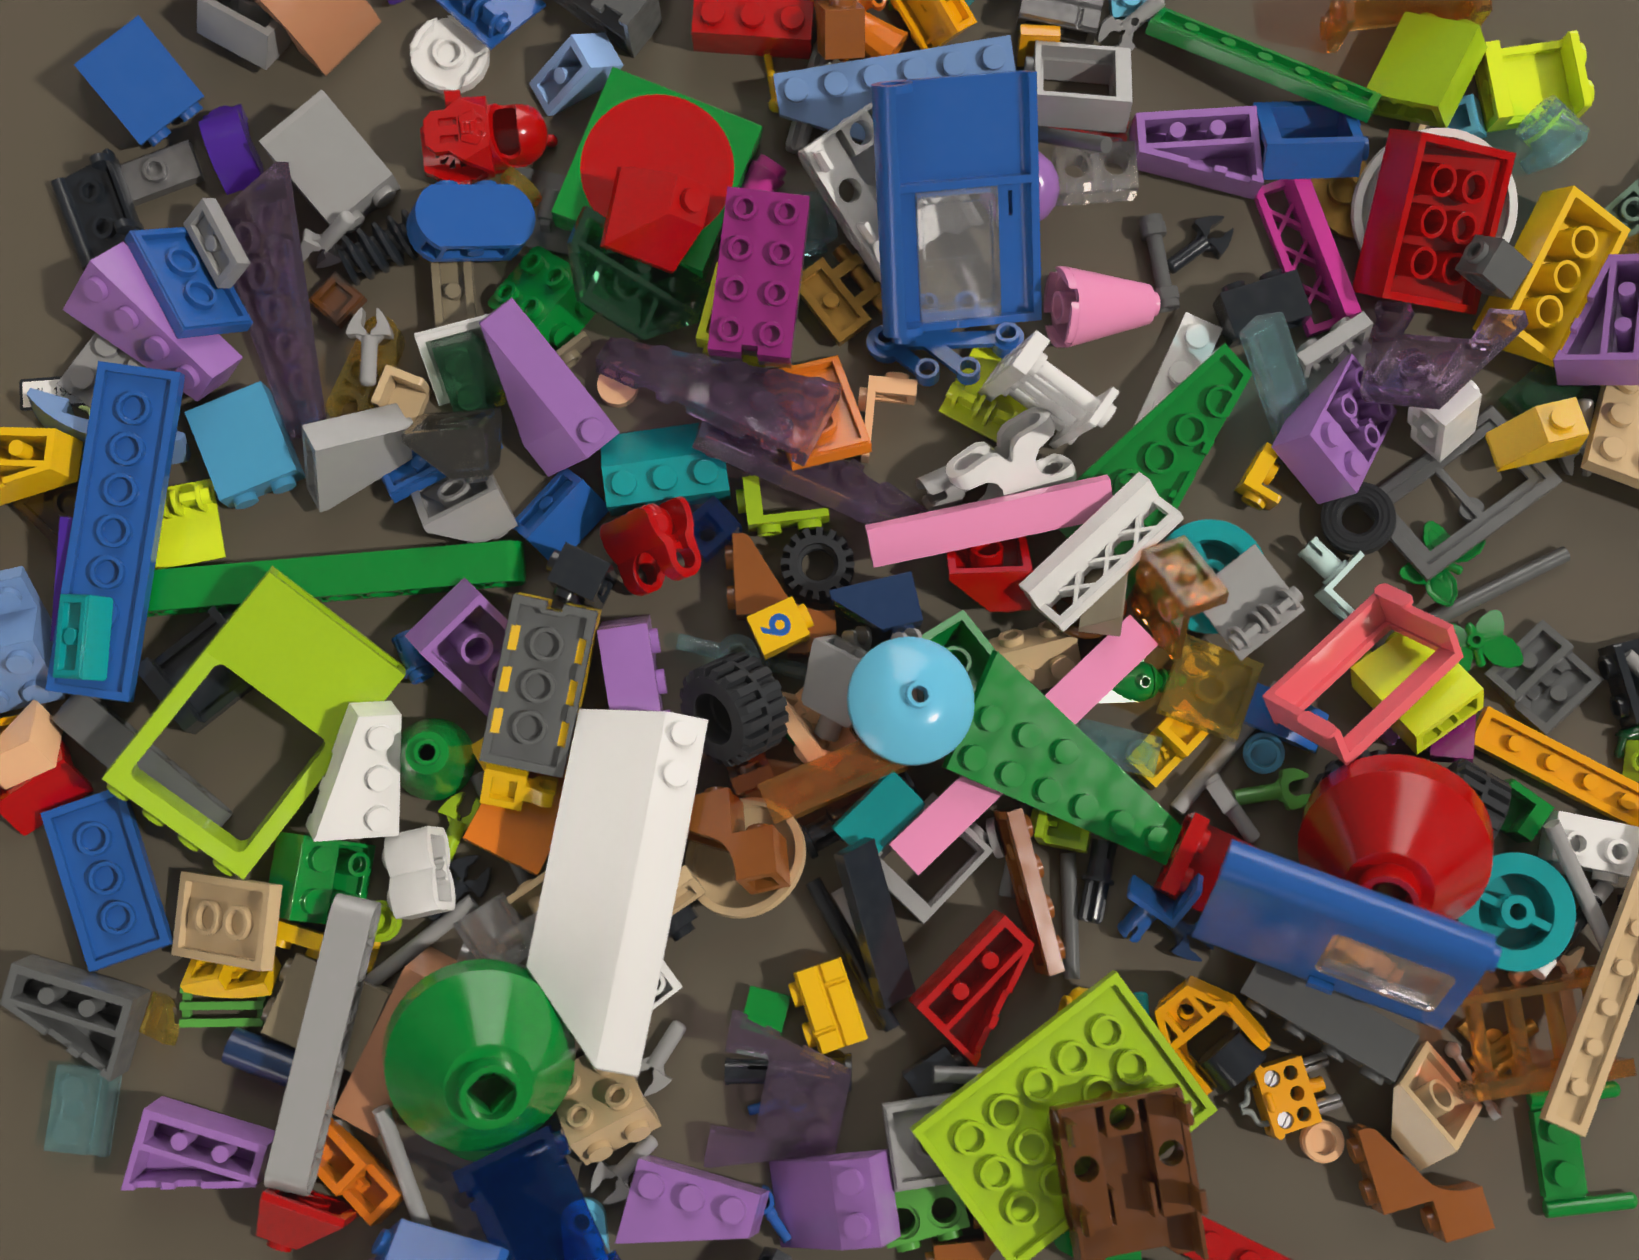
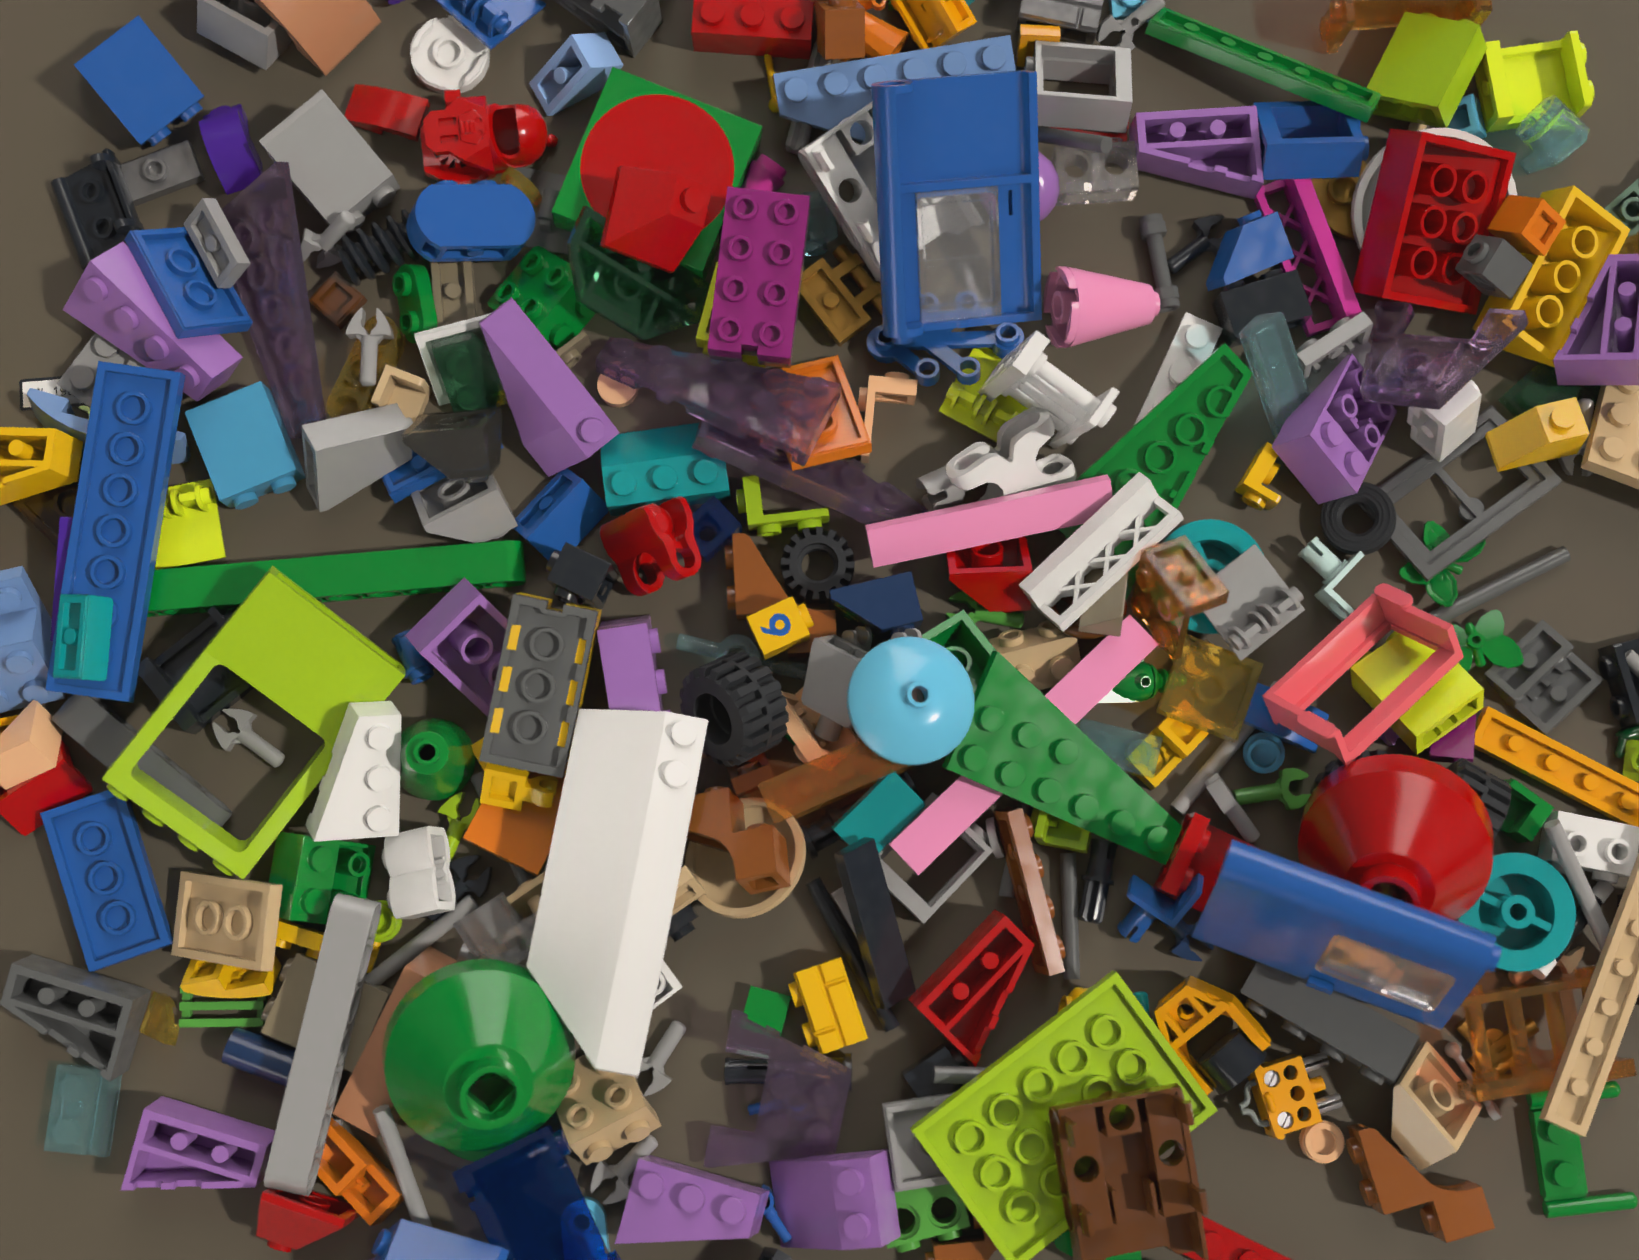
none -> light grey bar [212,709,285,768]
none -> red slope [344,84,430,142]
none -> green plate [392,264,438,343]
none -> bright green bar [945,591,1024,628]
none -> blue slope [1206,210,1294,291]
none -> orange panel [1487,195,1566,256]

